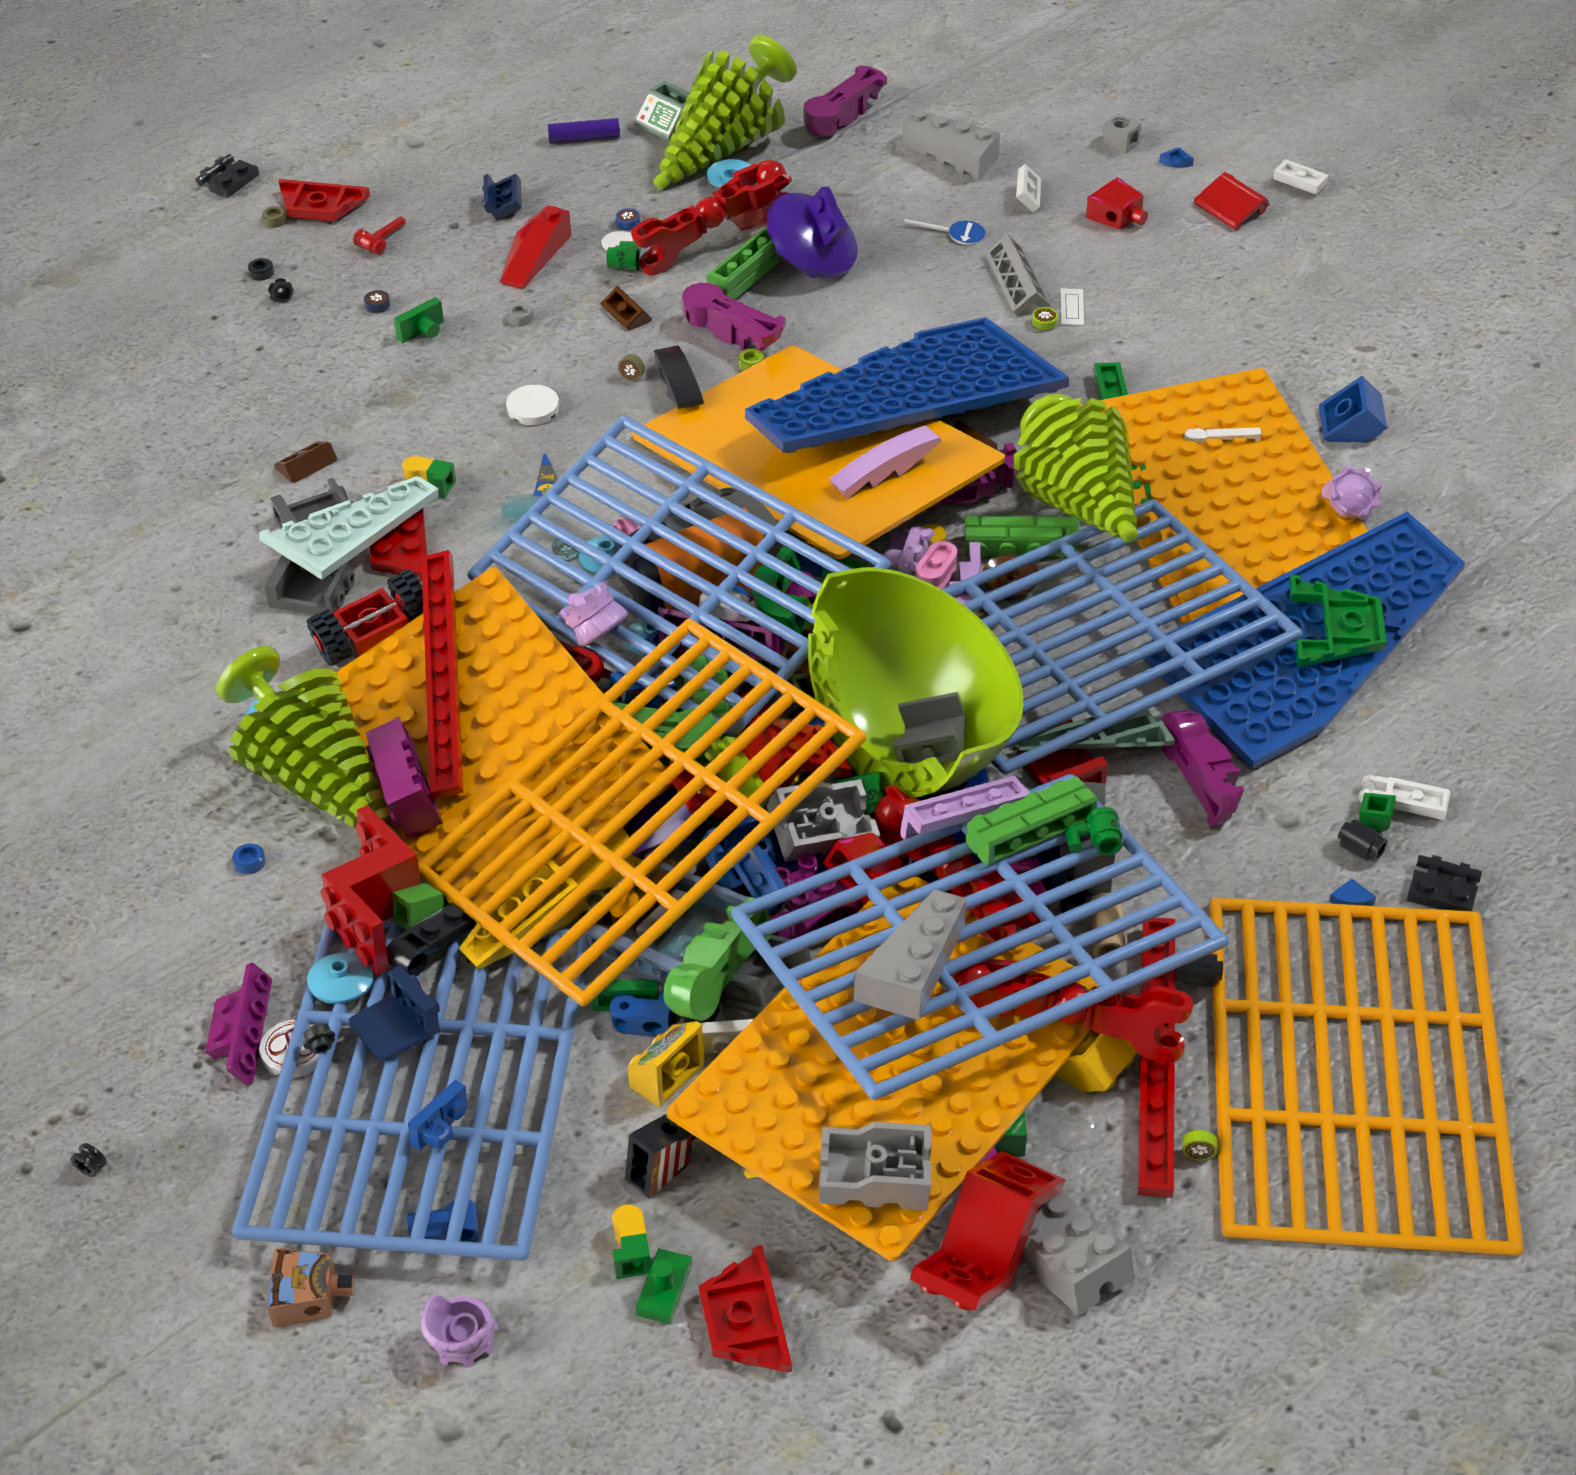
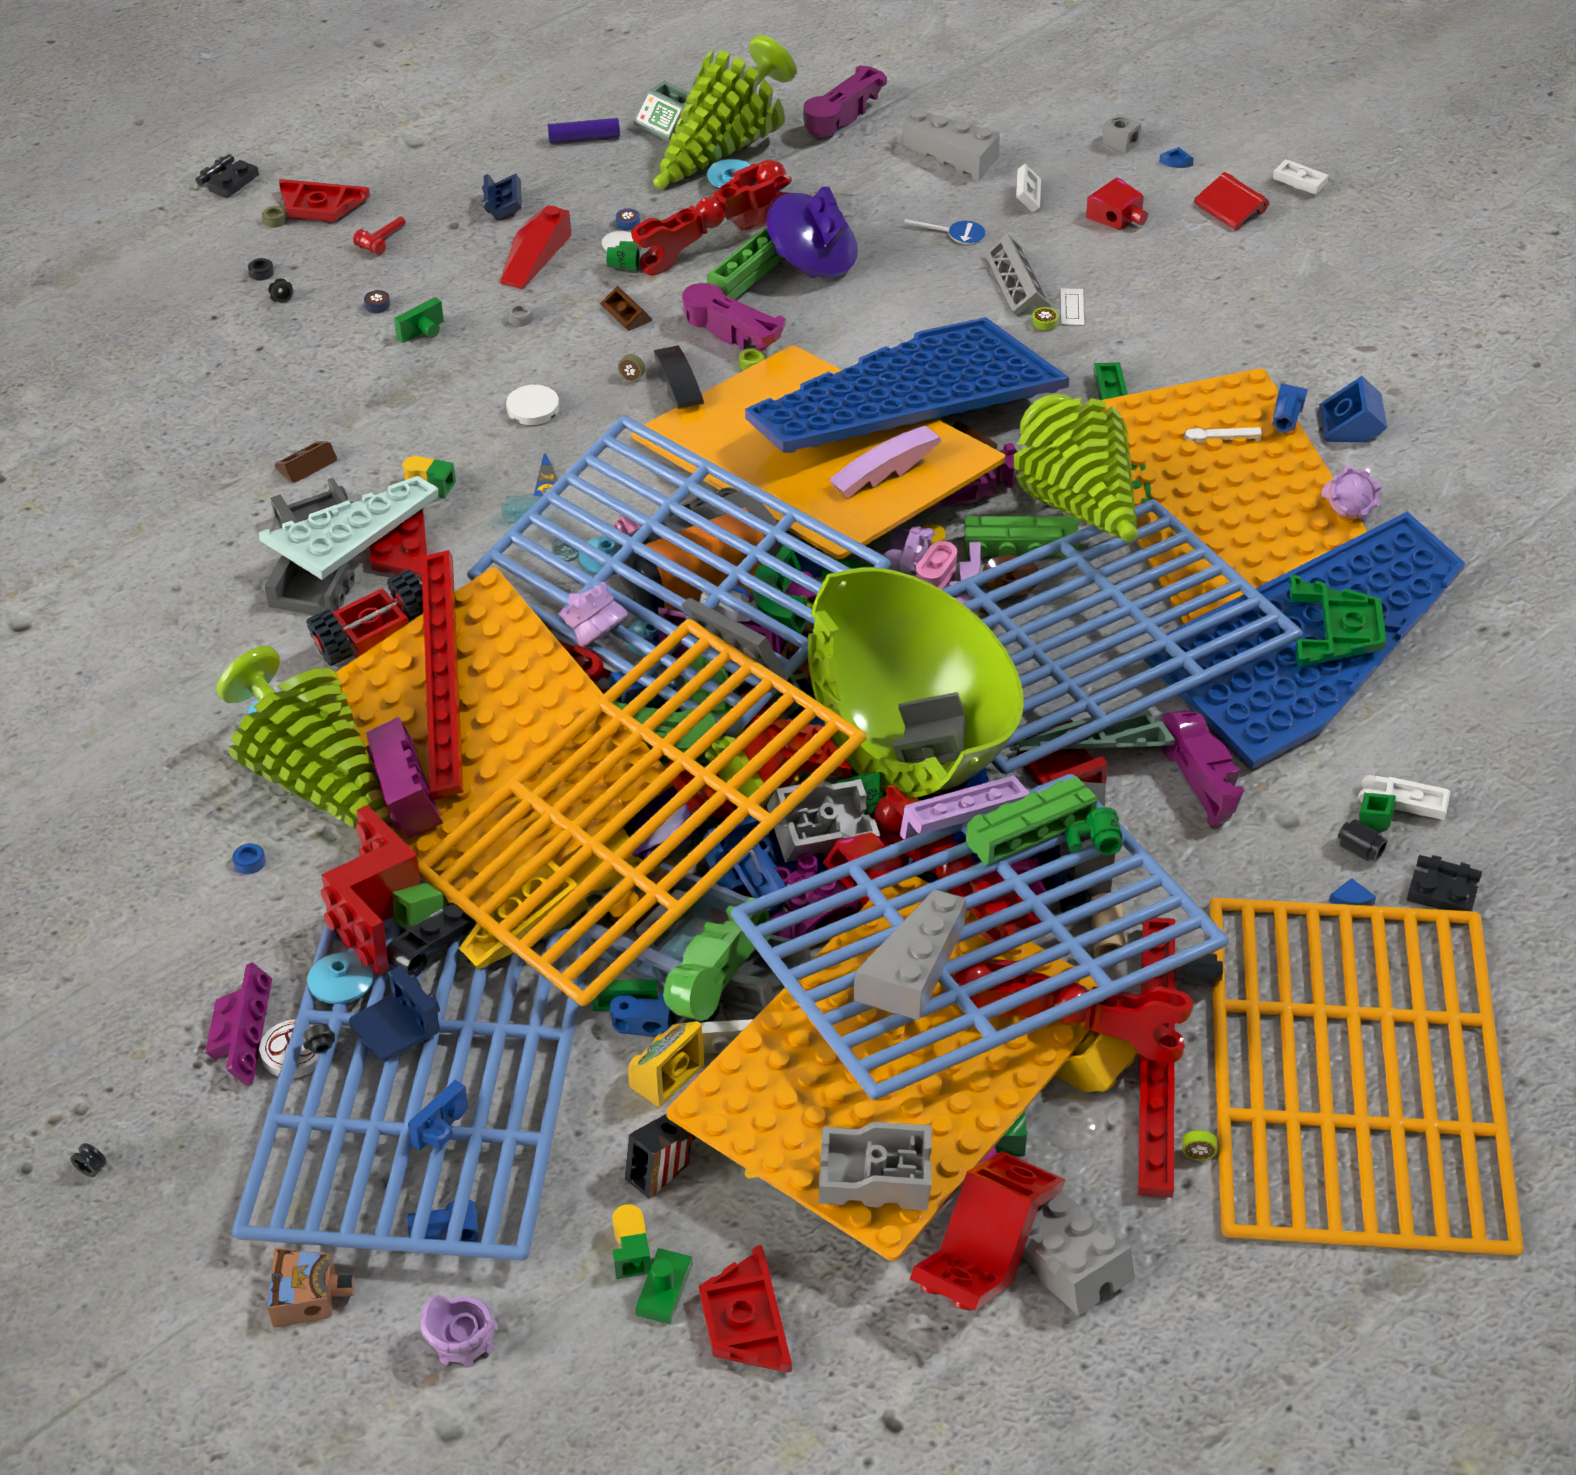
none -> dark grey wing [681,597,788,681]
none -> blue piece [1272,383,1308,433]

